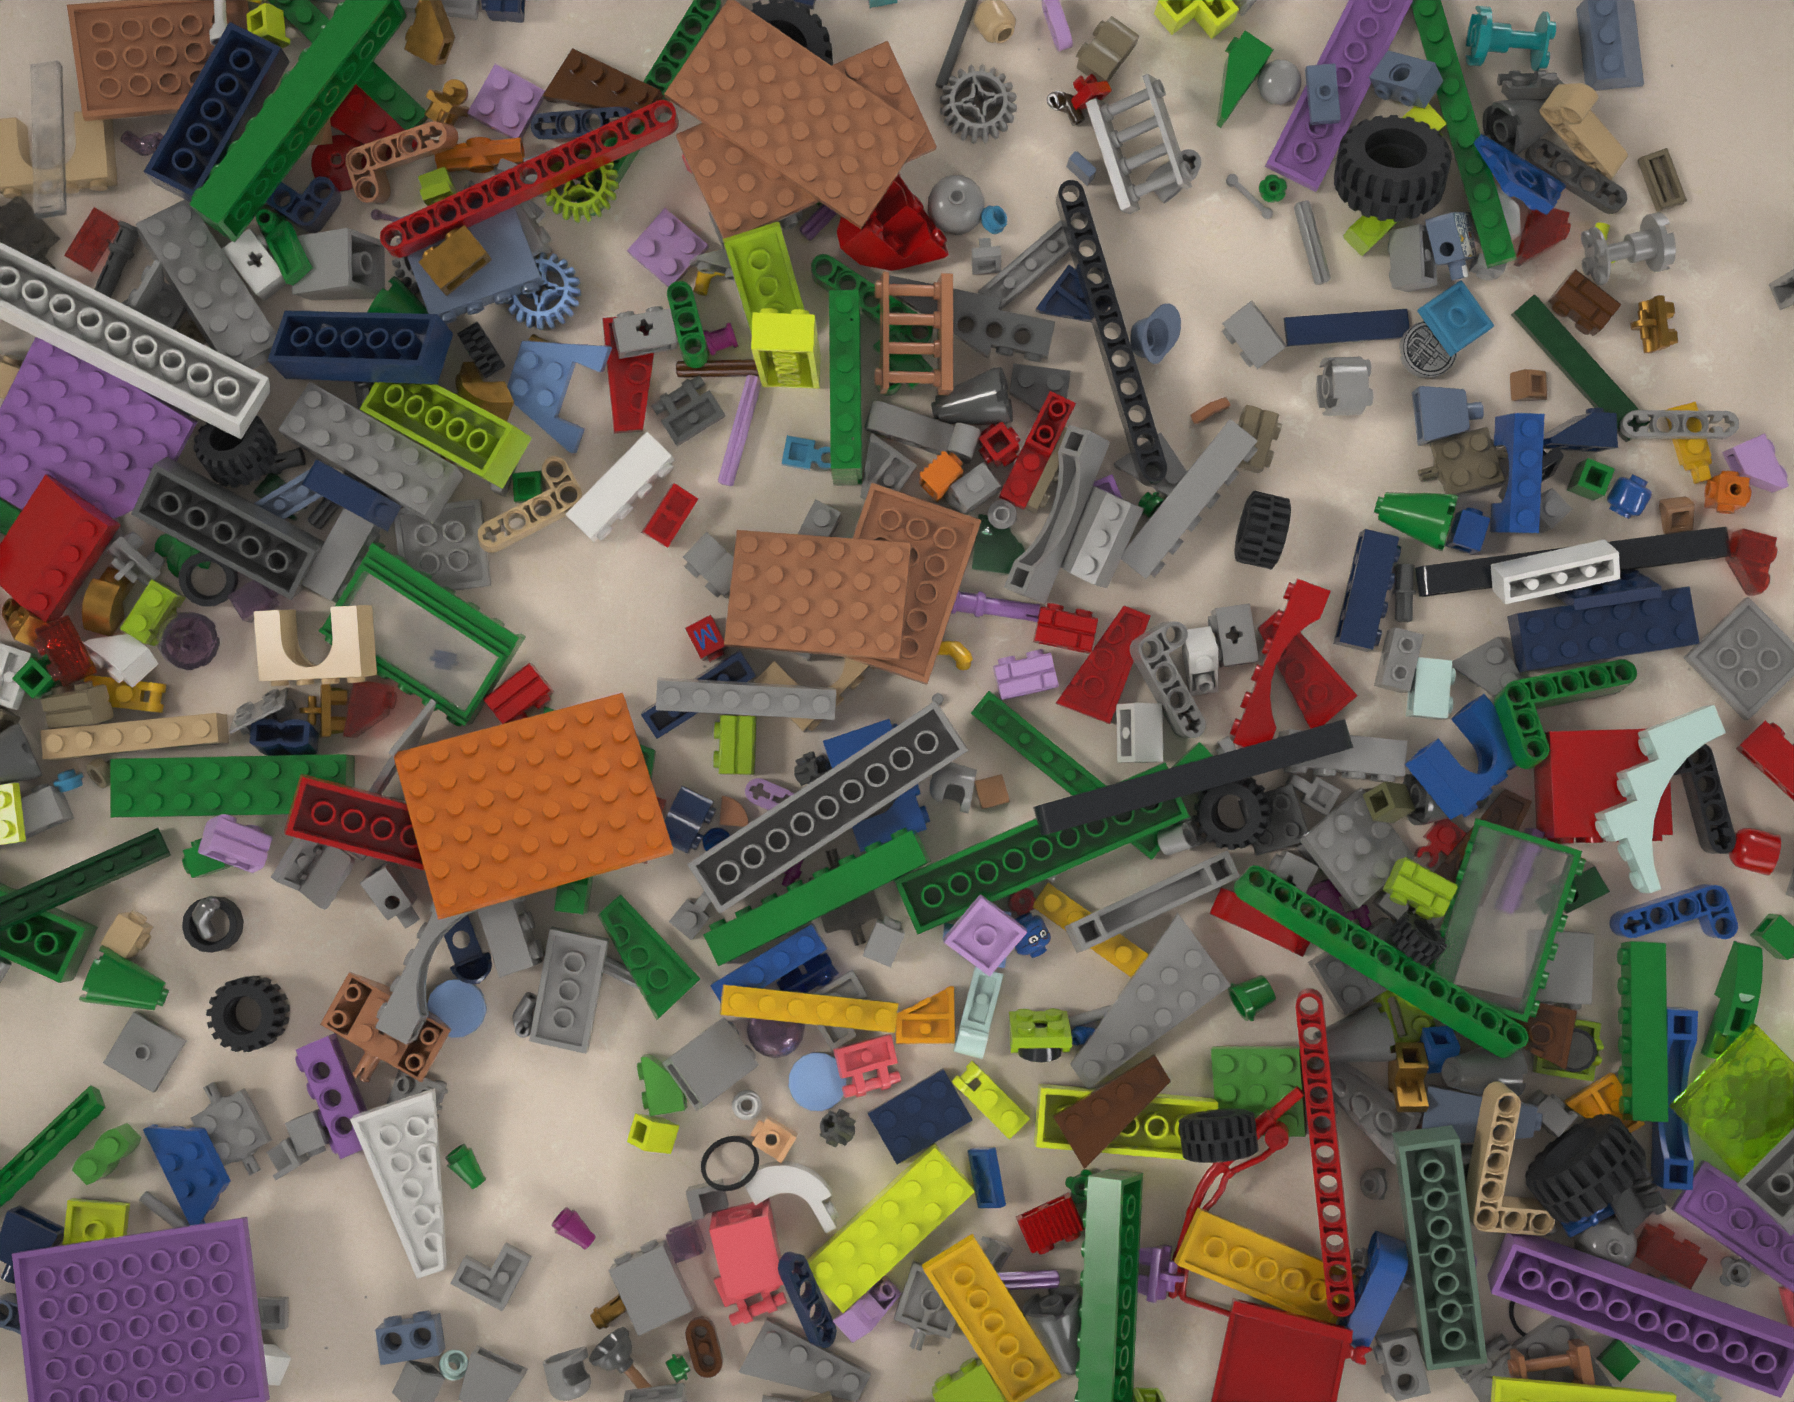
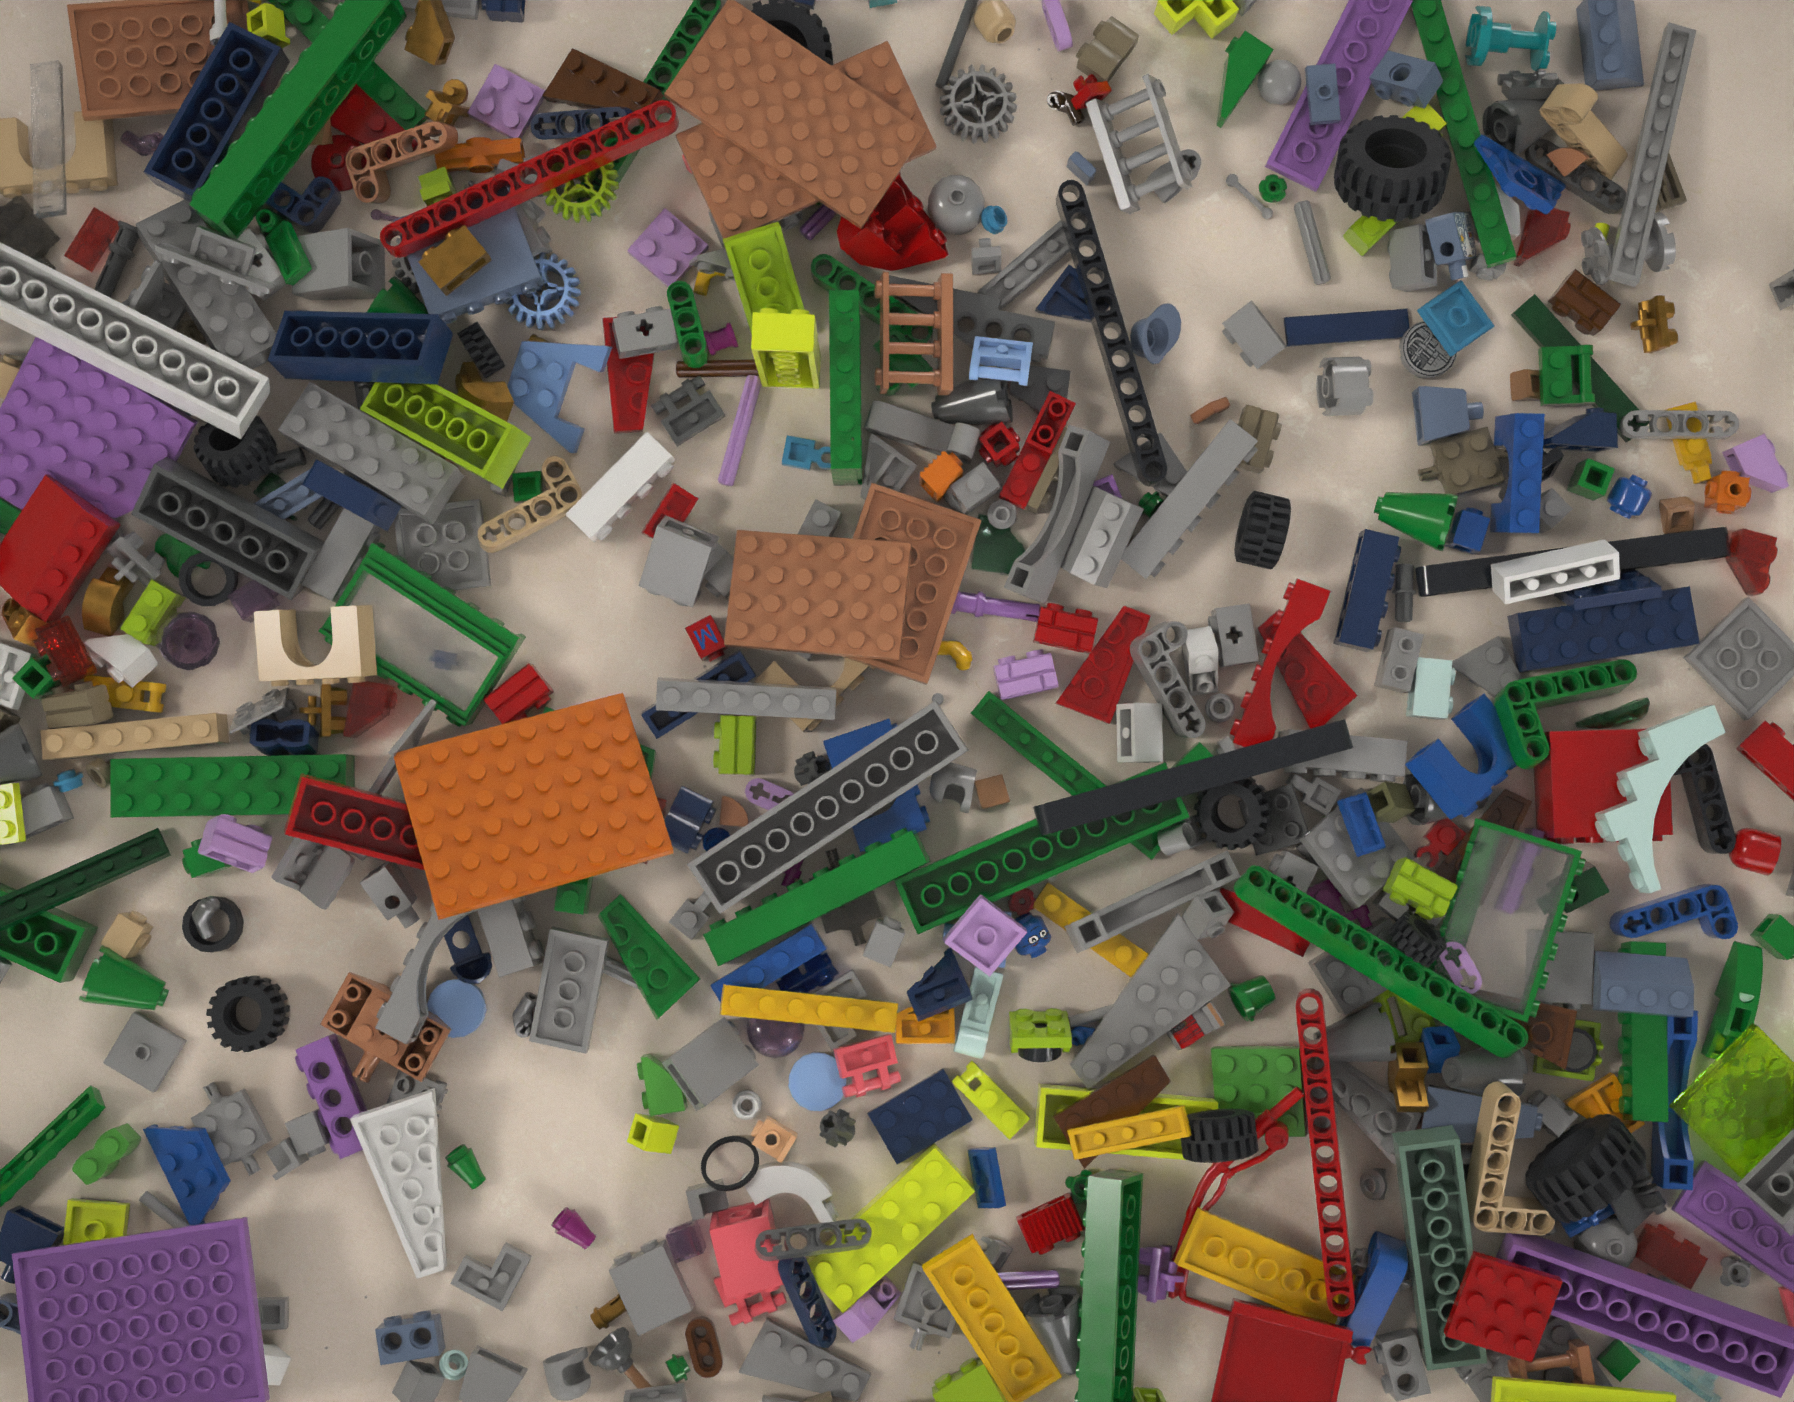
none -> light grey bracket [154,226,276,296]
none -> light grey panel [639,515,719,608]
none -> dark grey beam [755,1219,872,1261]
none -> dark blue wing [907,948,973,1022]
none -> light blue plate [969,336,1033,386]
none -> yellow tile [1067,1105,1192,1160]
none -> leg [1166,1001,1226,1050]
none -> light grey brick [1182,889,1234,940]
none -> light grey plate [1205,693,1235,723]
none -> blue plate [1337,792,1386,857]
none -> lavender beam [1440,941,1482,994]
none -> red plate [1444,1251,1563,1362]
none -> green plate [1538,345,1595,406]
none -> nougat tile [1547,147,1590,177]
none -> clear green brick [1575,697,1650,730]
none -> sand blue slope [1593,951,1694,1018]
none -> light grey plate [1607,22,1696,287]

